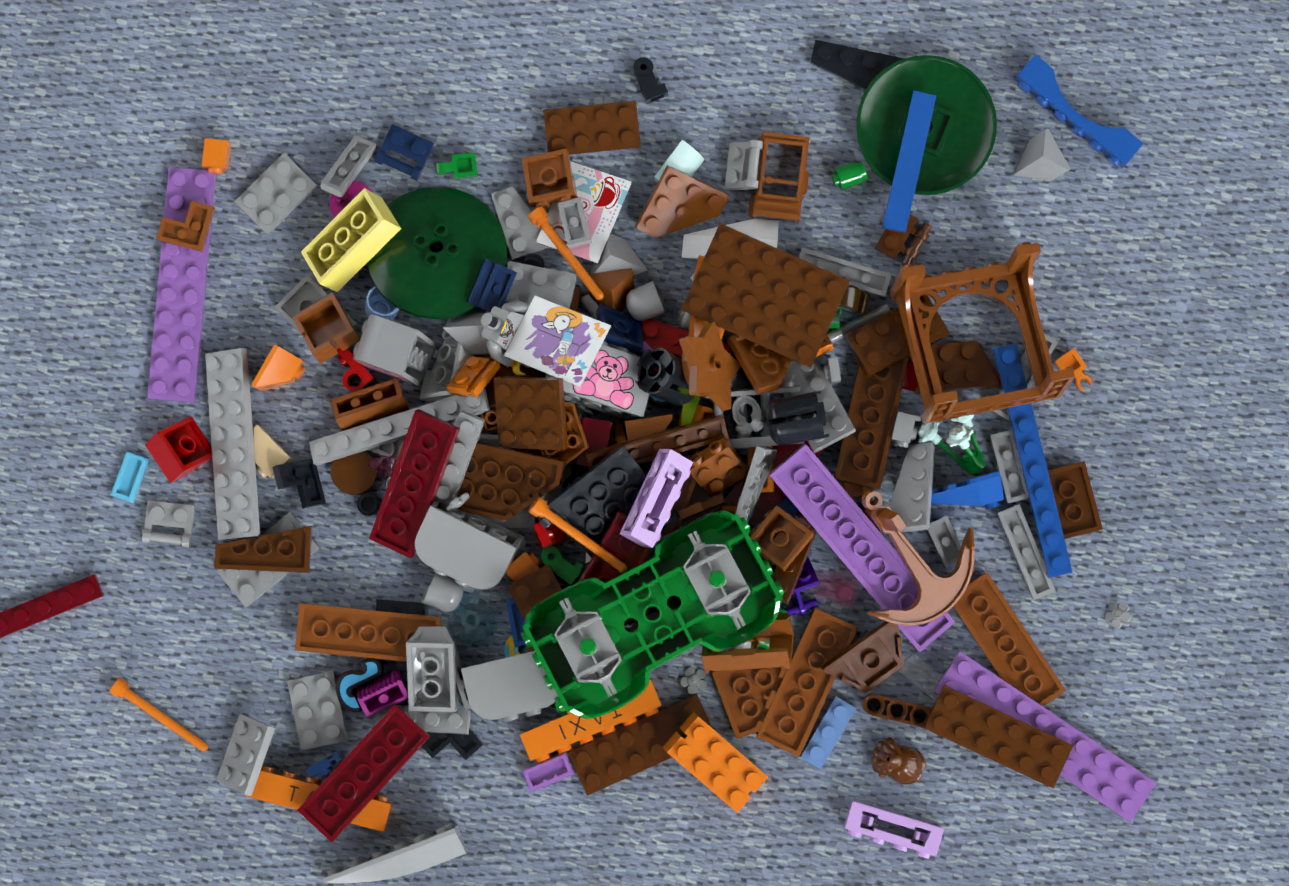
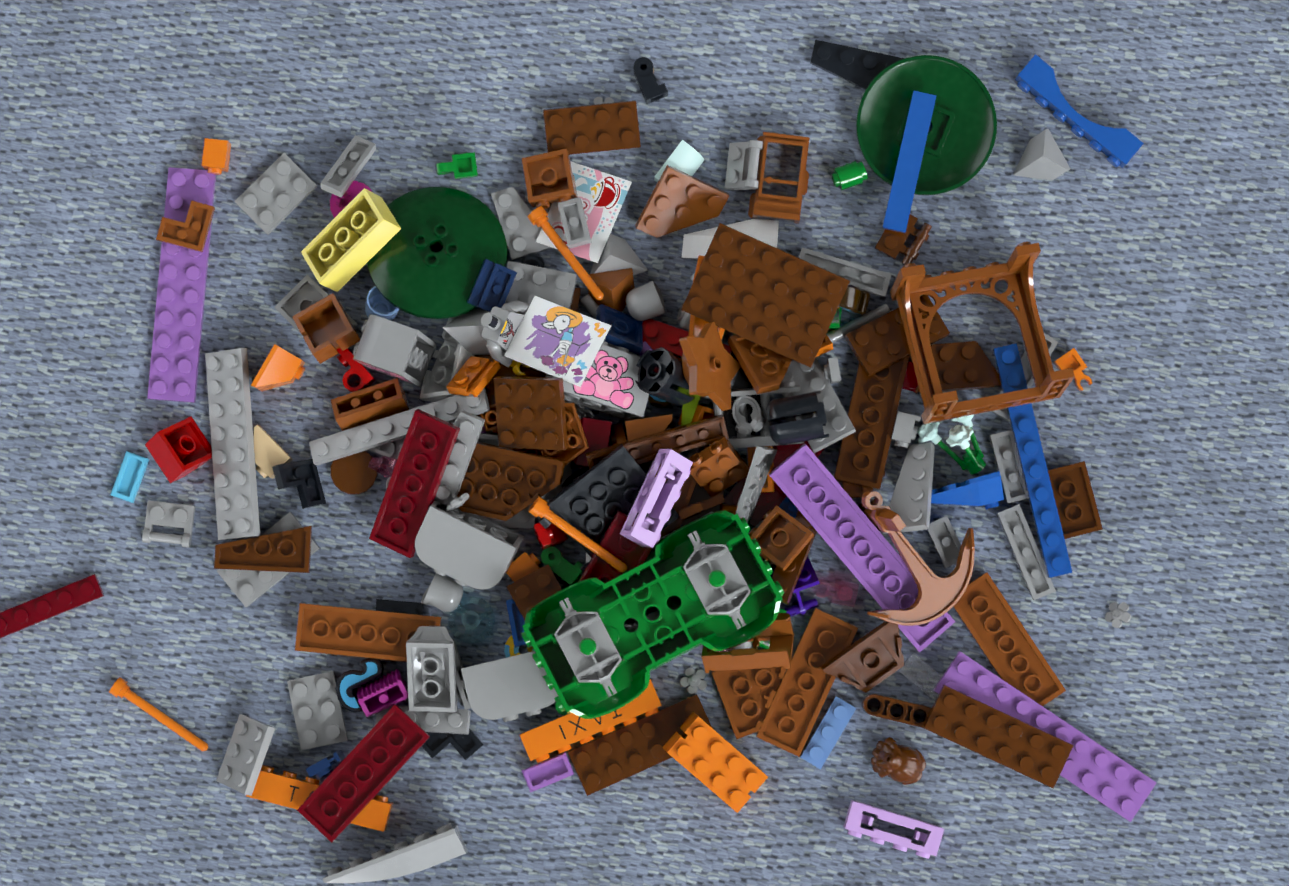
black plate [357,492,381,516] -> none
dark blue plate [375,124,435,181] -> none

